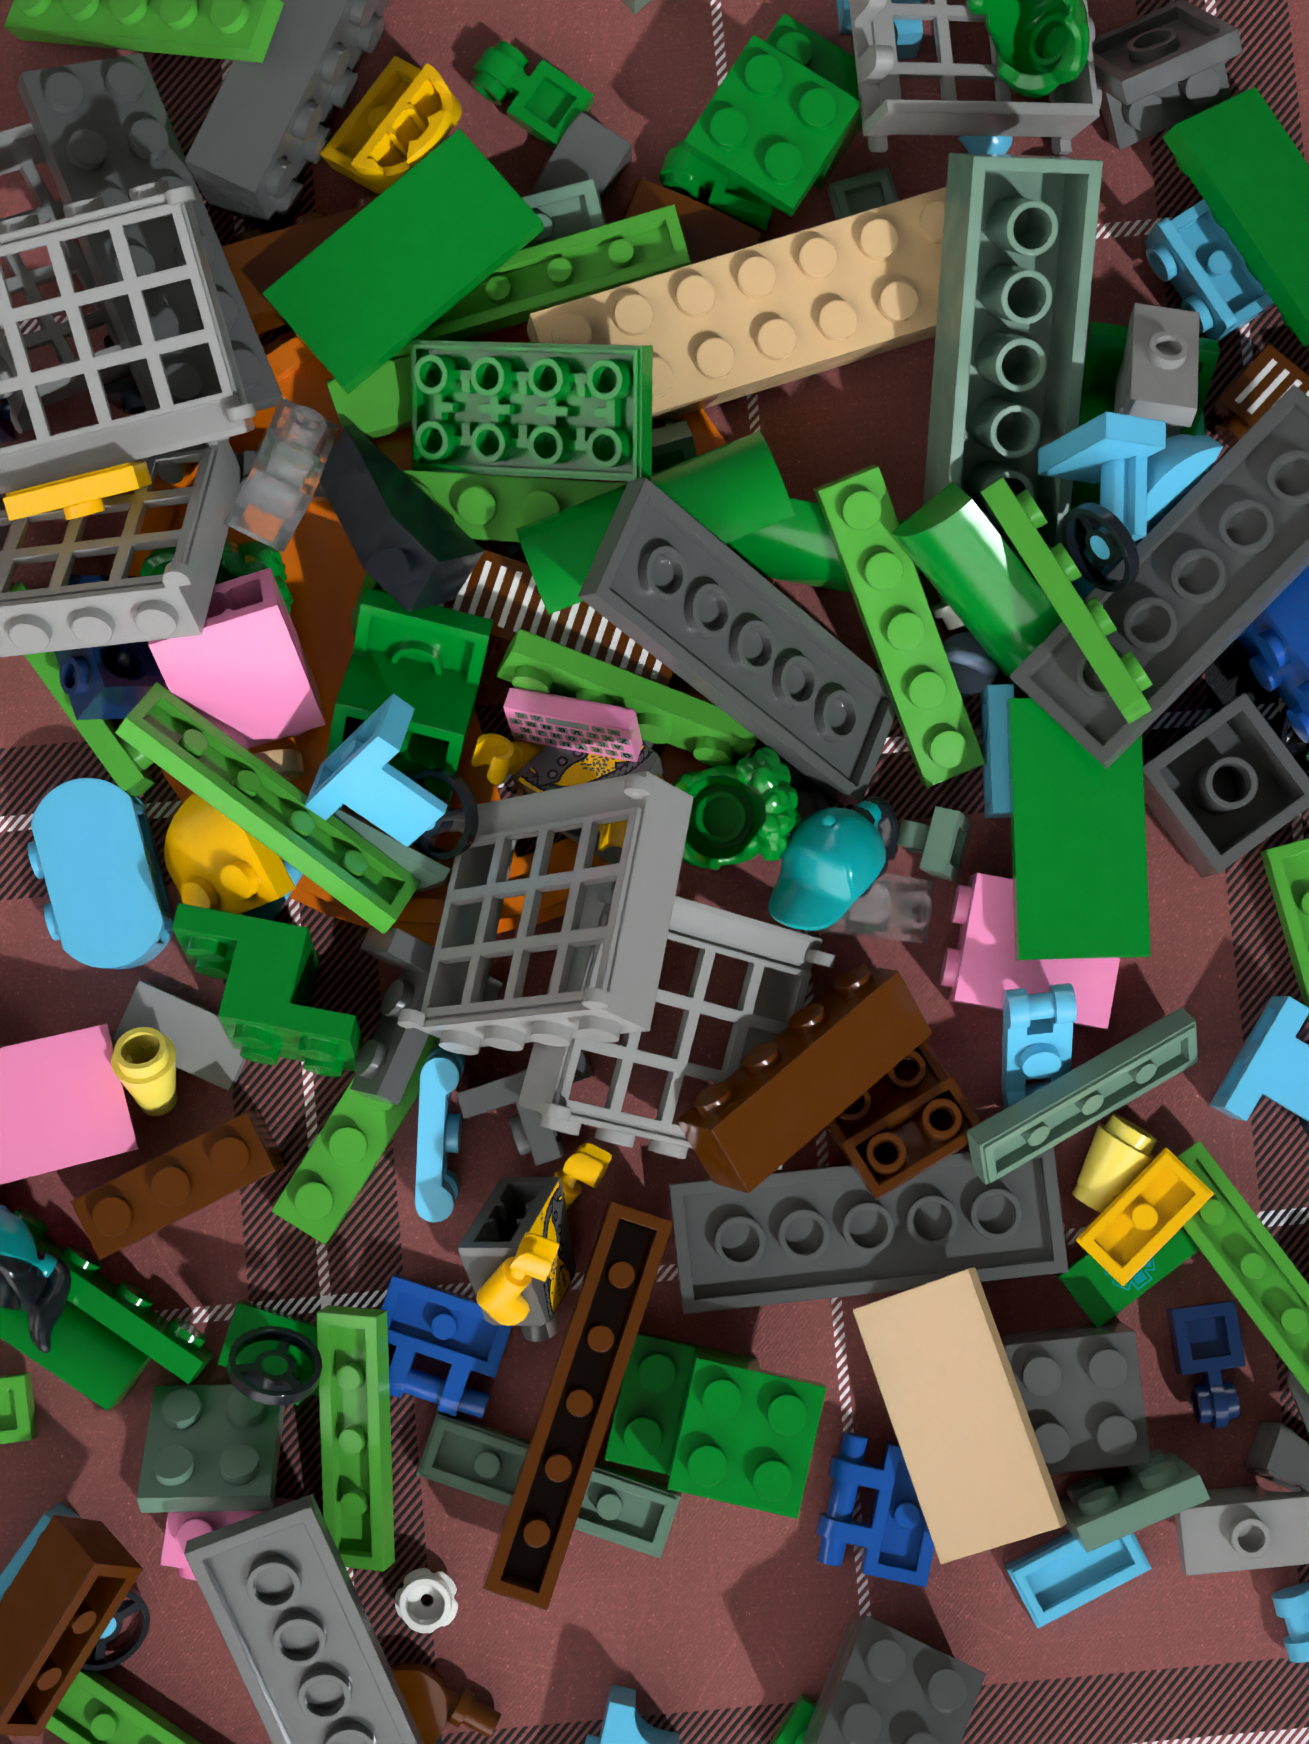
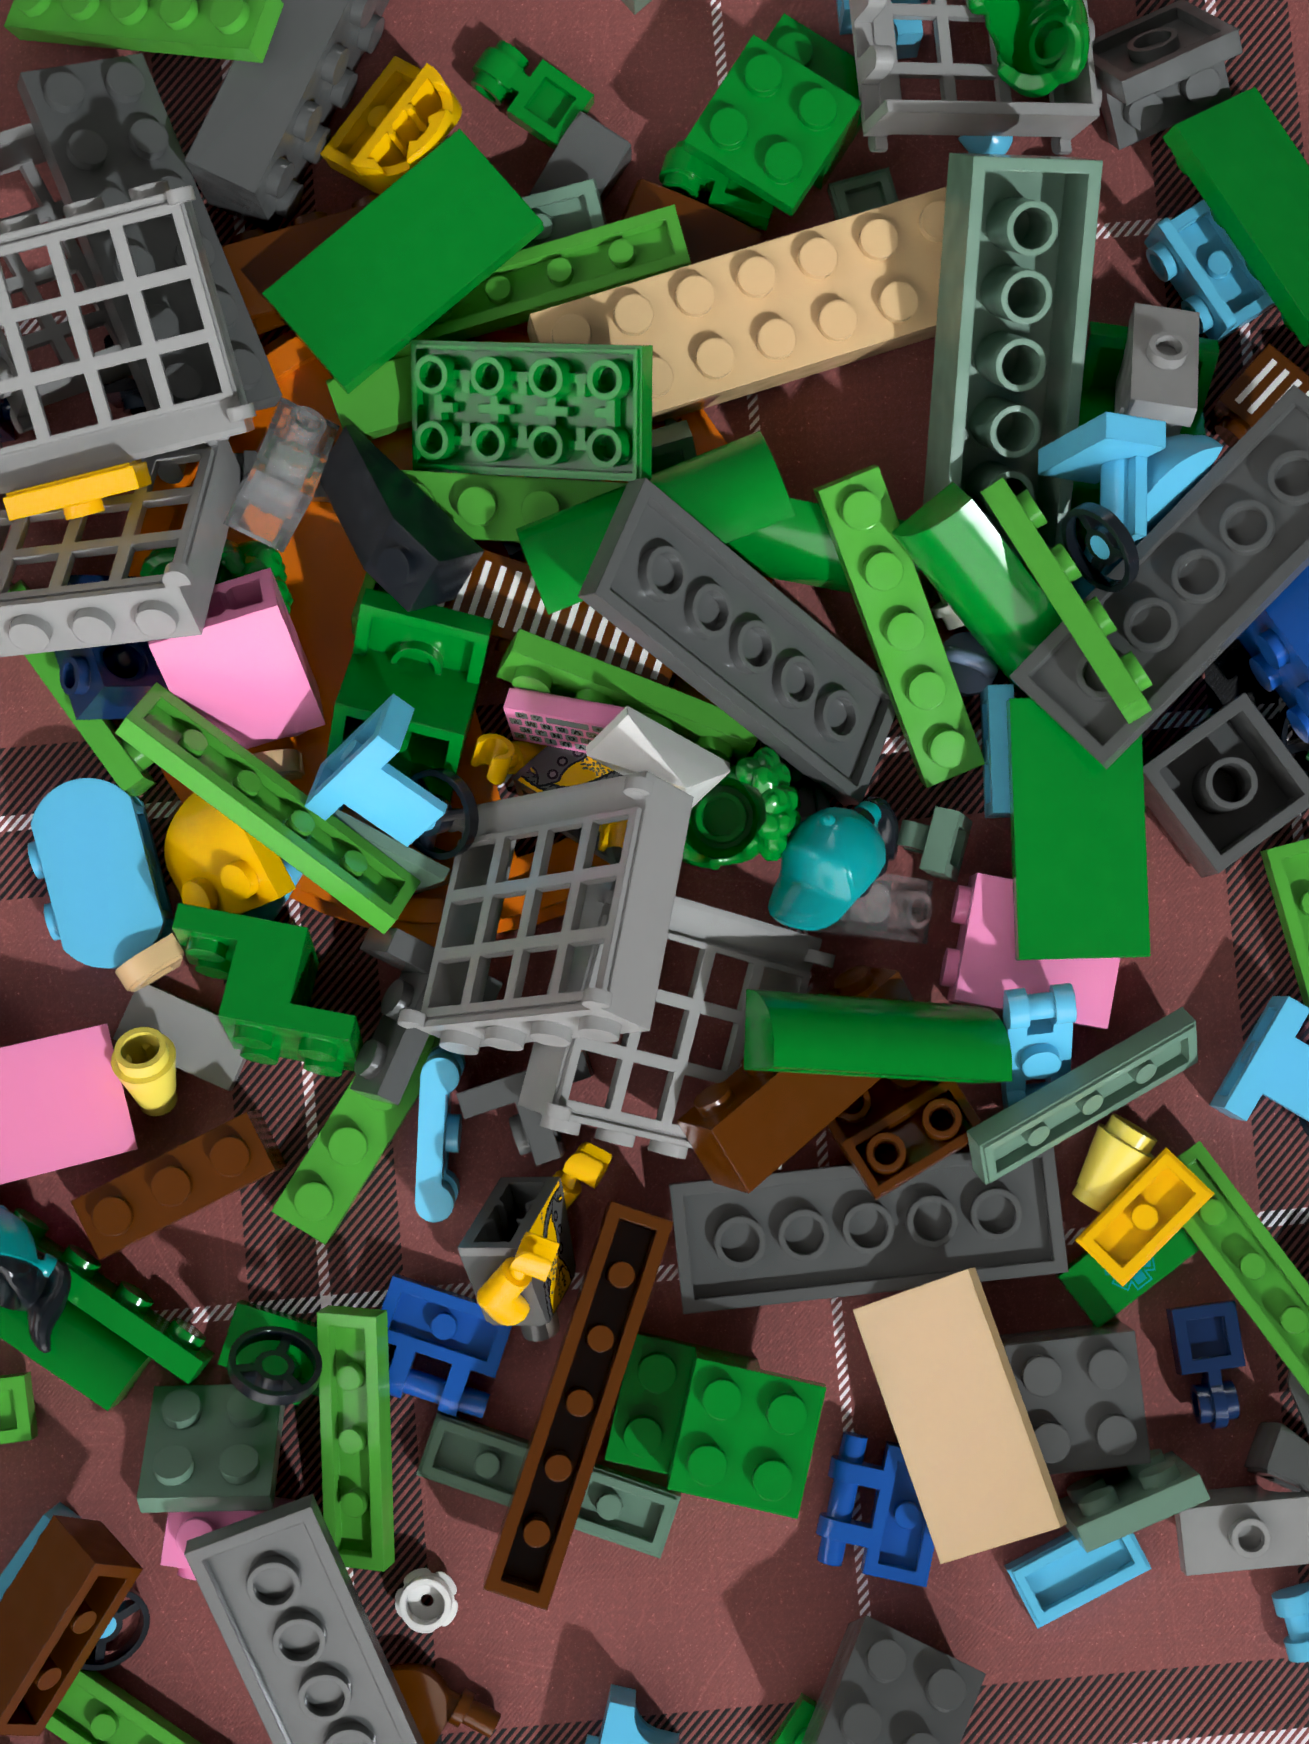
none -> tan tile [115,933,184,992]
none -> white slope [586,706,731,808]
none -> green brick [744,989,1012,1084]

